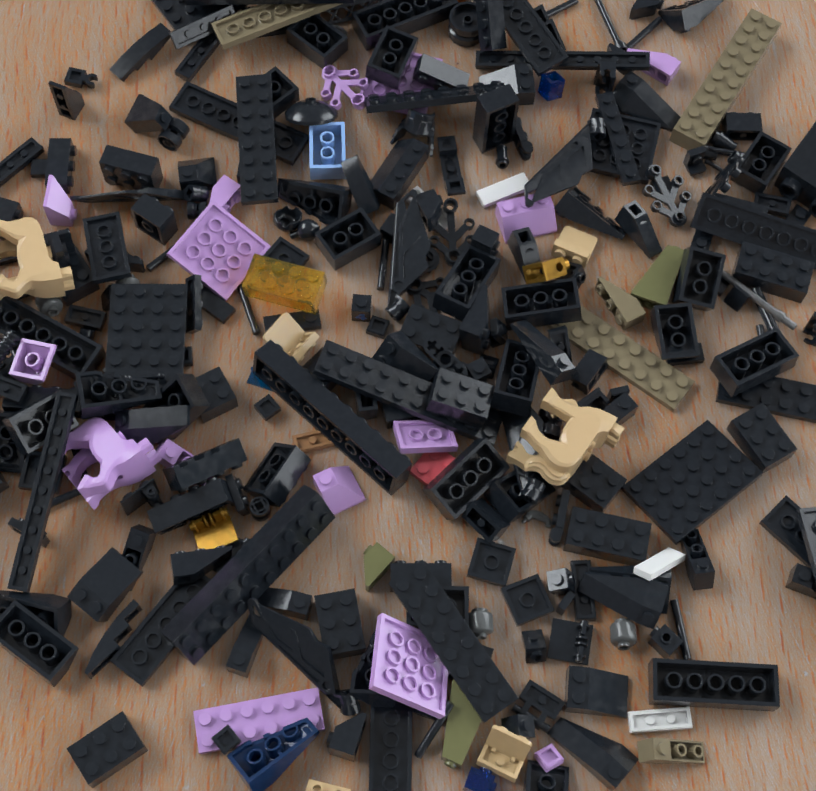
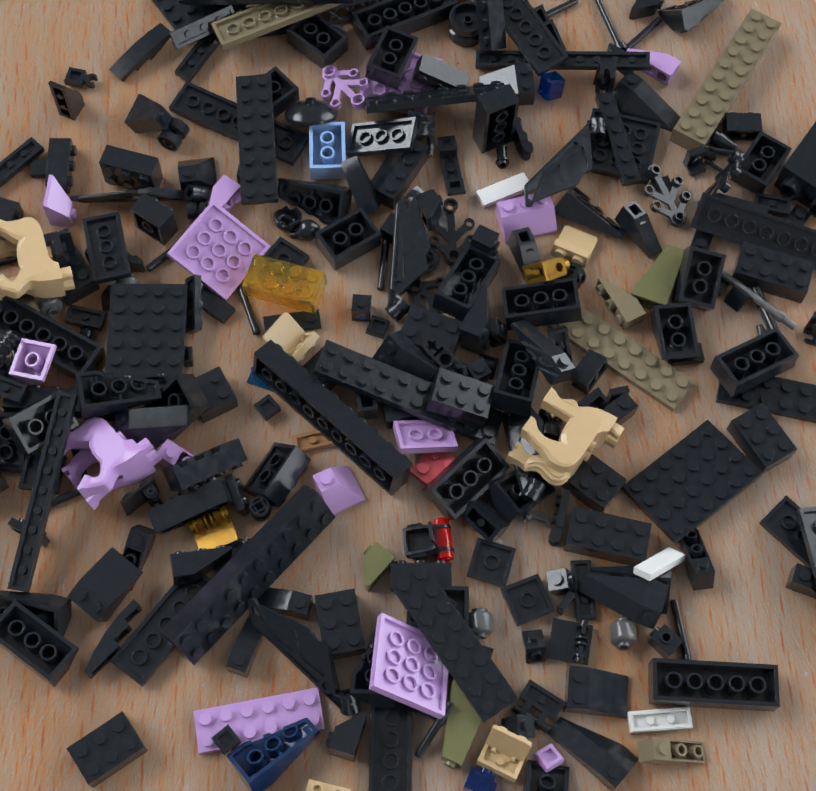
none -> black plate [346,117,418,157]
none -> black piece [402,517,454,562]

